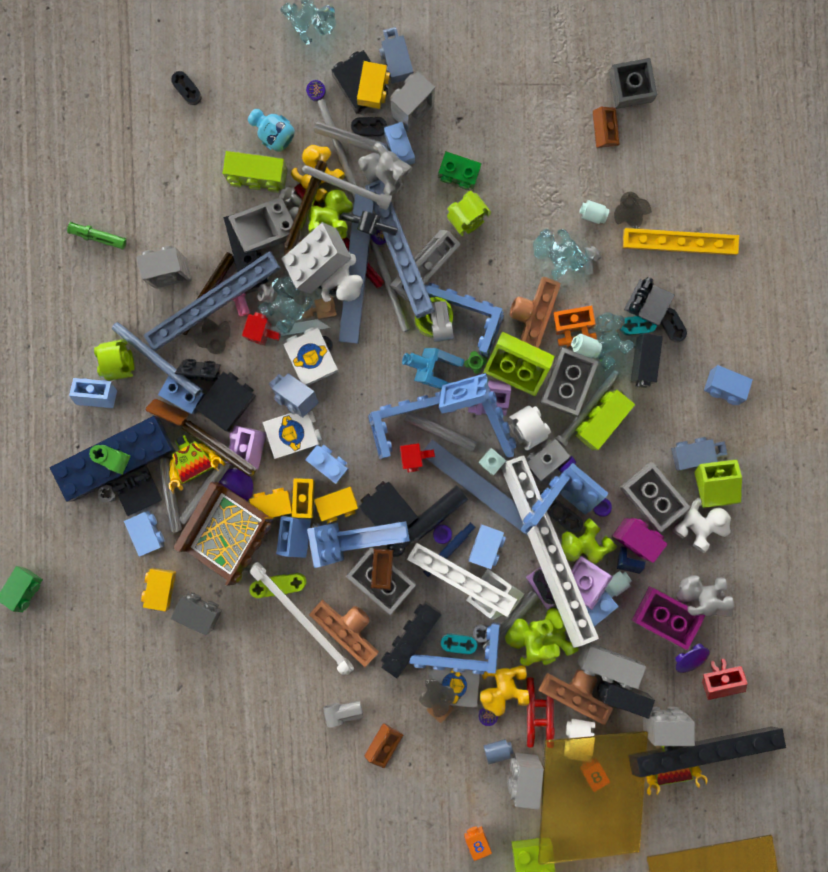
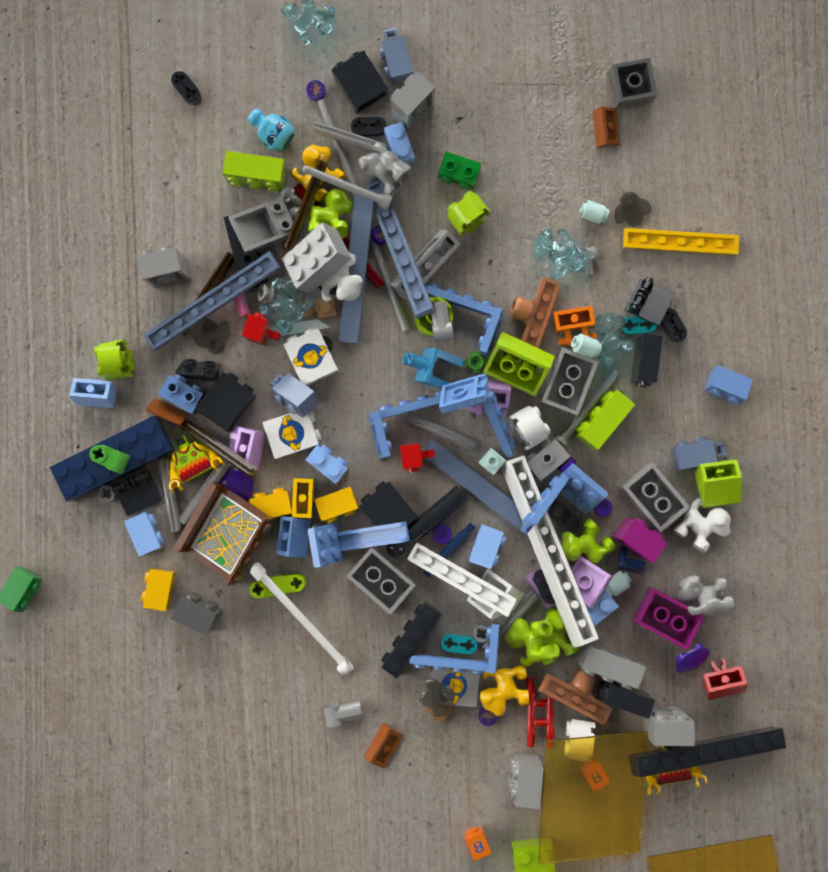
bright green pin [67,222,127,250] -> none
sand blue piece [112,322,202,397] -> none
nougat plate [309,599,379,667] -> none
black piece [341,211,398,236] -> none
yellow brick [357,61,390,109] -> none
reddish brown tile [371,548,394,590] -> none
sand blue brick [483,739,513,764] -> none

